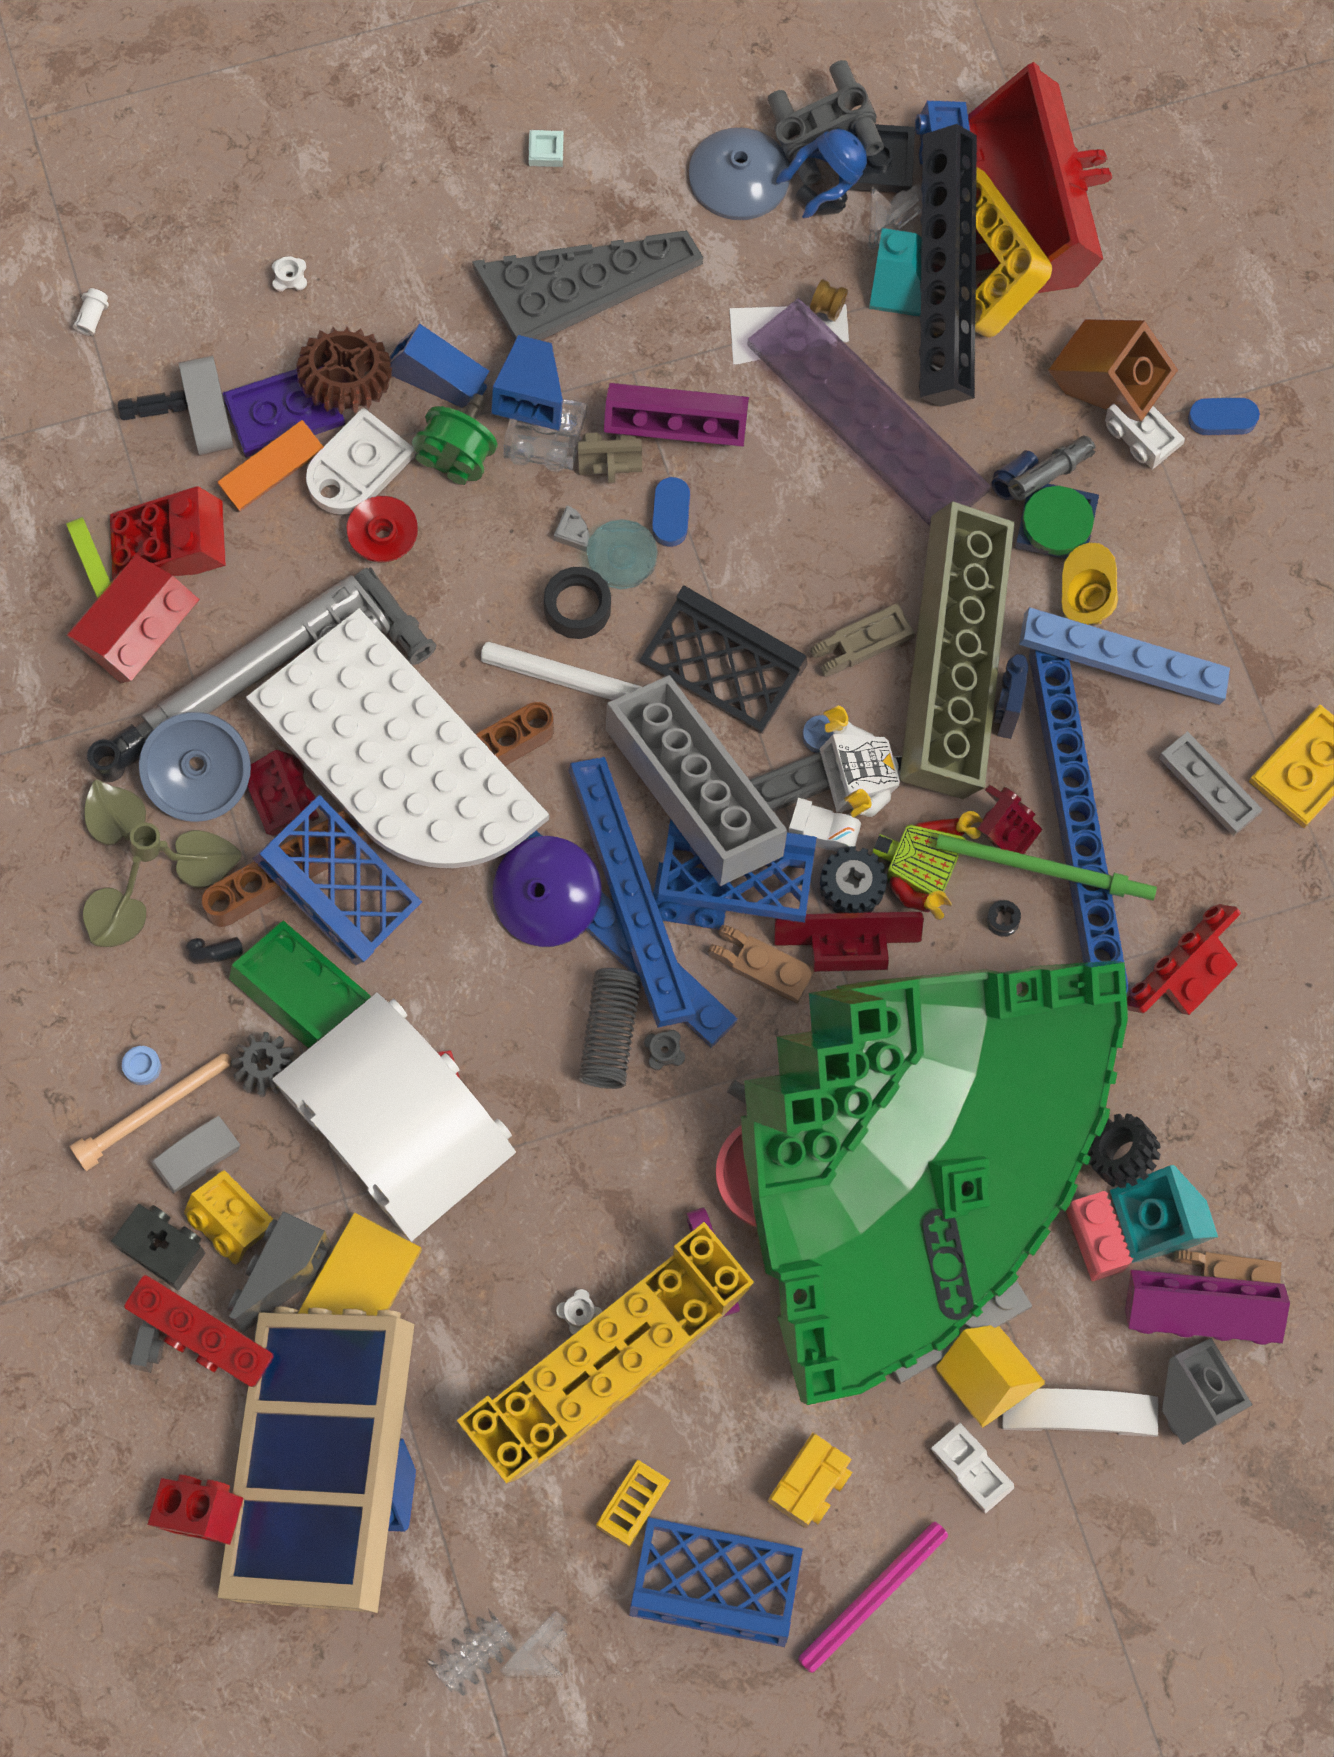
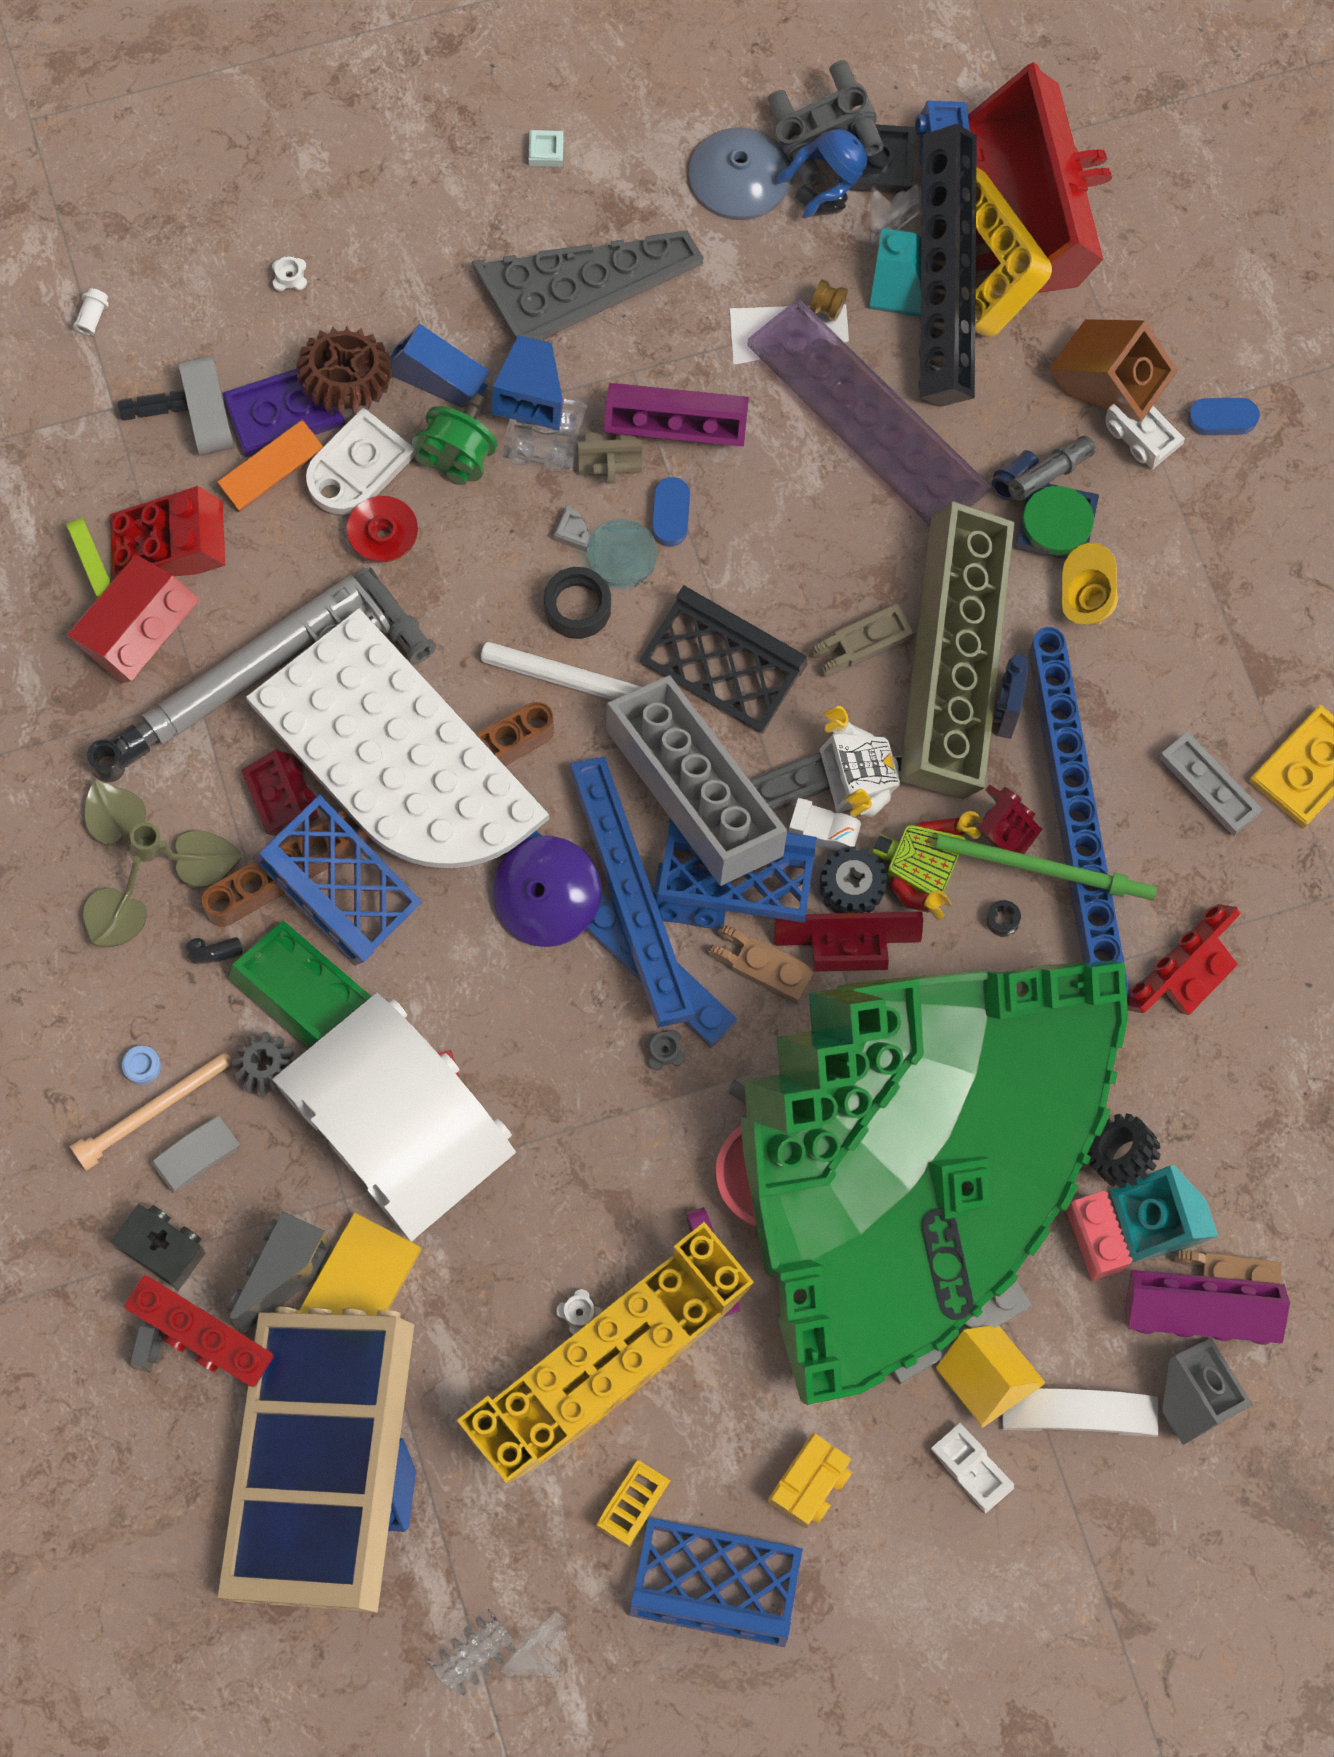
sand blue dish [139,712,251,822] -> none
red brick [147,1474,244,1545] -> none
yellow bracket [184,1170,273,1265] -> none
dark grey piece [578,968,641,1089] -> none
dark pink axle [798,1522,948,1673] -> none
medium blue tile [802,715,834,753] -> none
medium blue plate [1019,607,1230,705] -> none

